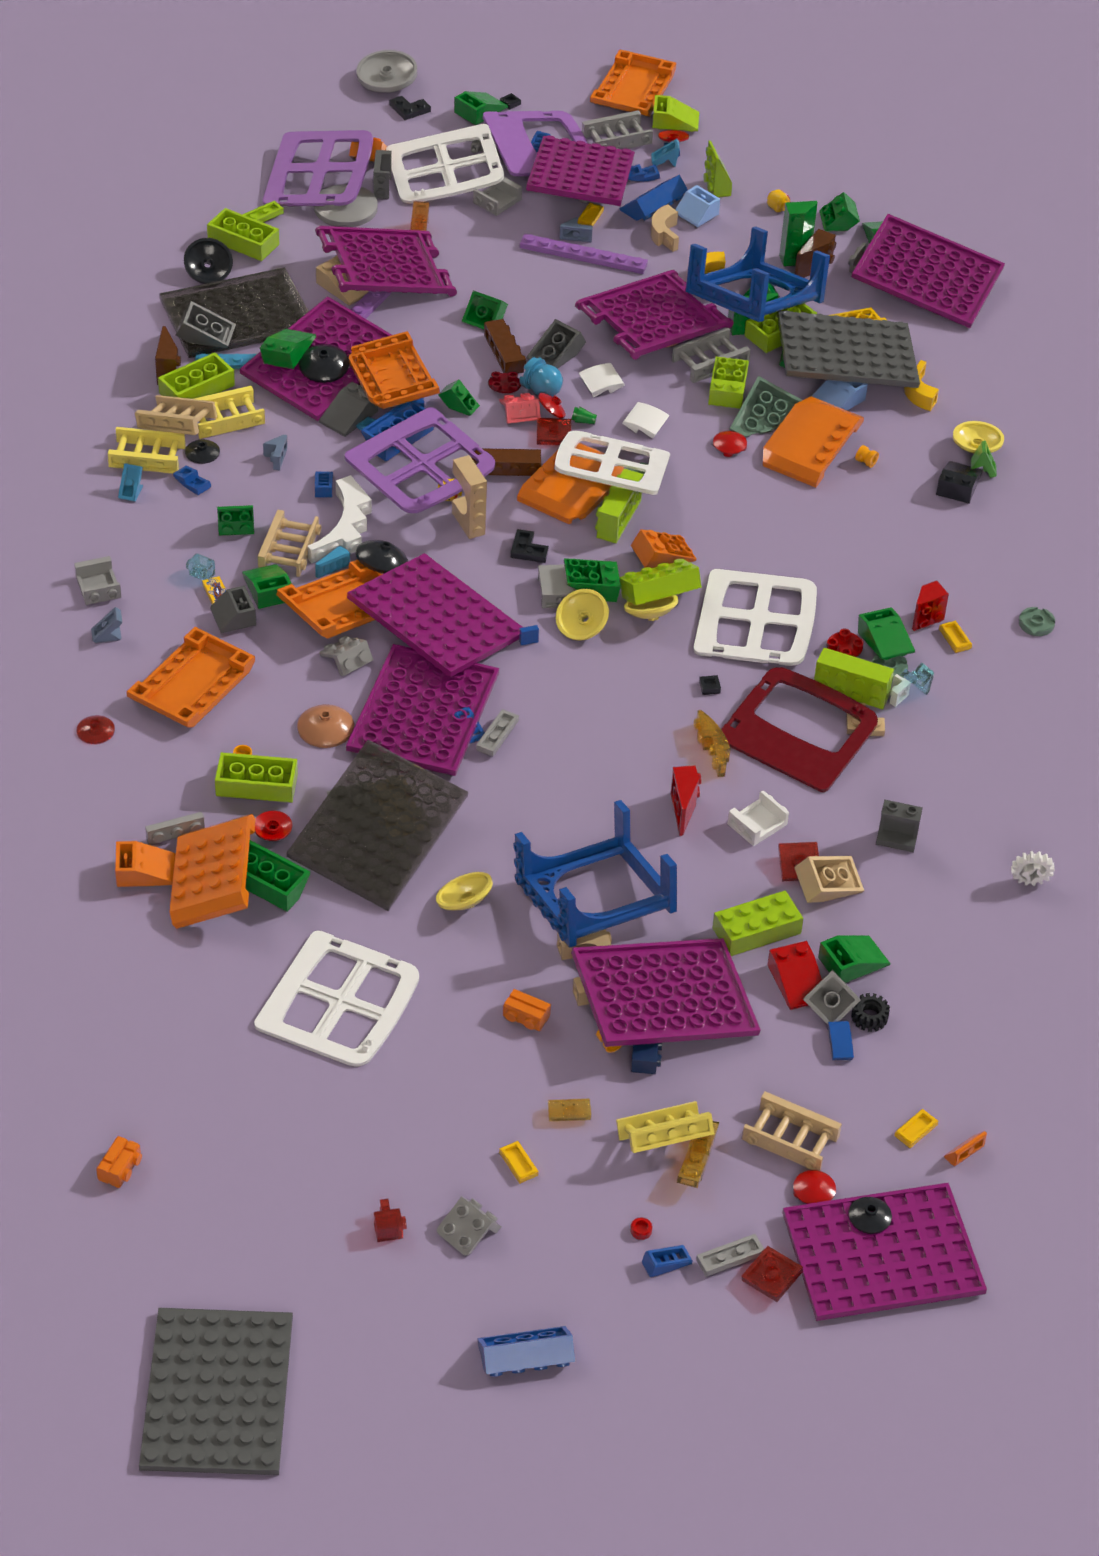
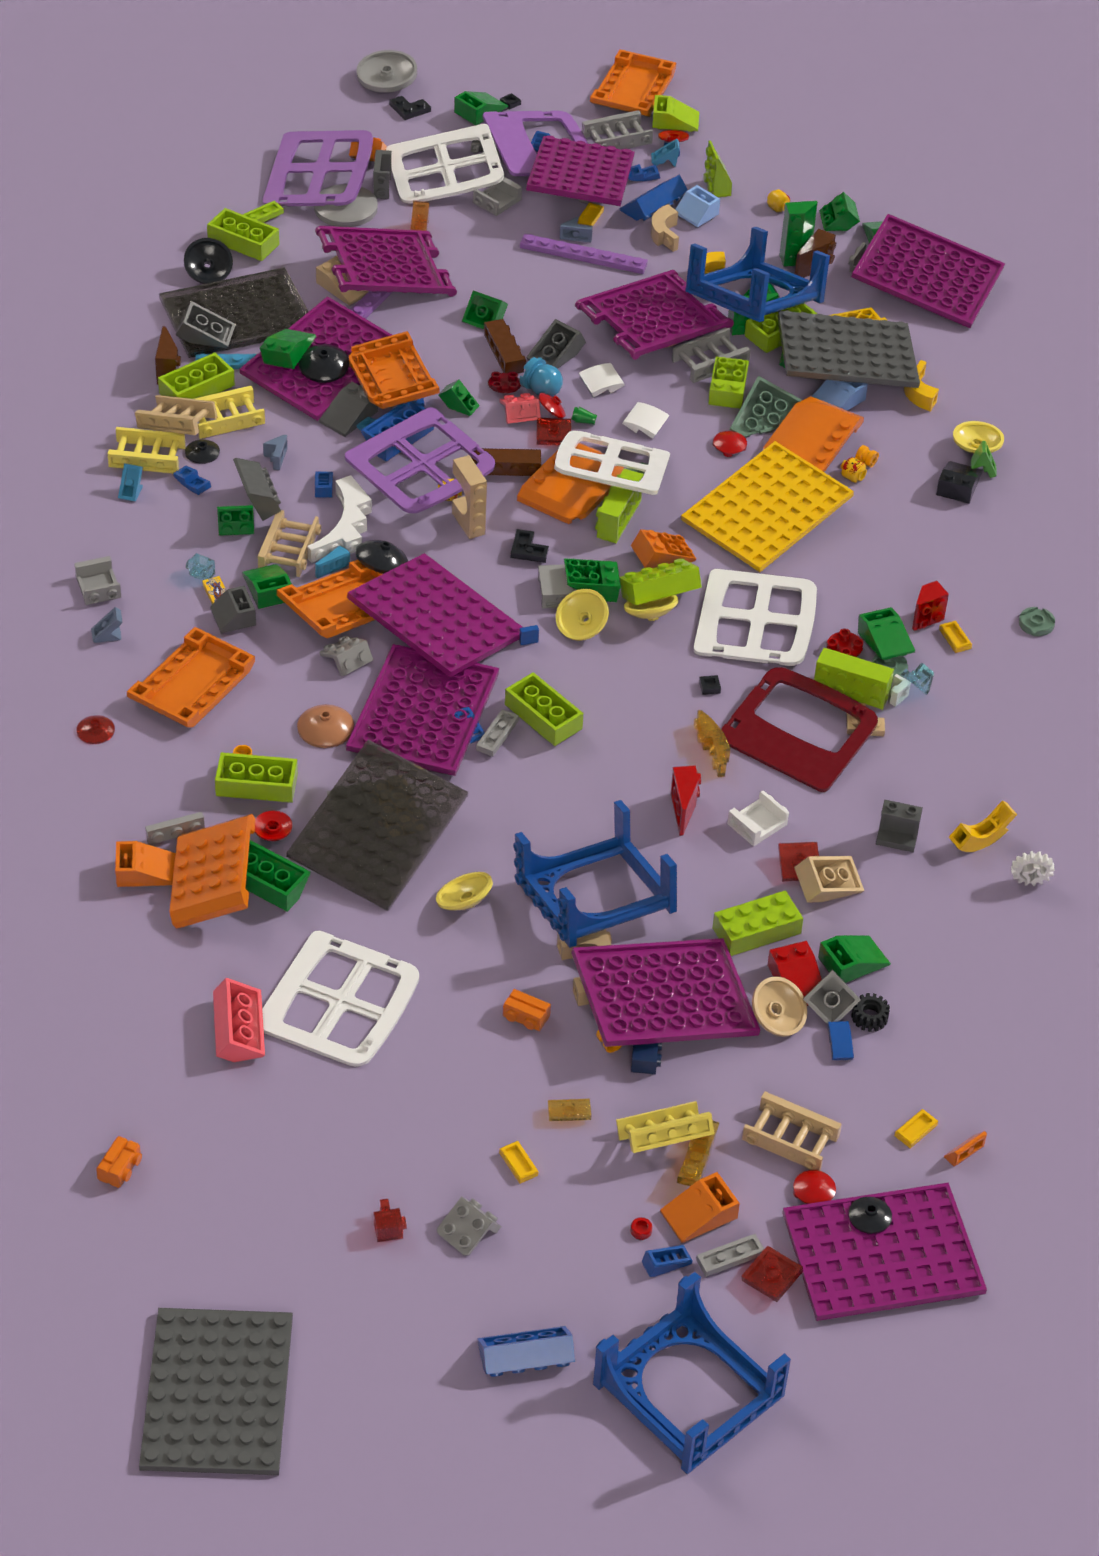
none -> coral slope [213,978,265,1062]
none -> dark grey slope [233,458,281,521]
none -> lime brick [505,672,584,746]
none -> blue arch [593,1272,791,1475]
none -> orange slope [660,1172,740,1243]
none -> yellow plate [681,441,854,572]
none -> tan dish [752,977,807,1037]
none -> yellow head [840,457,867,483]
none -> yellow arch [949,800,1017,852]

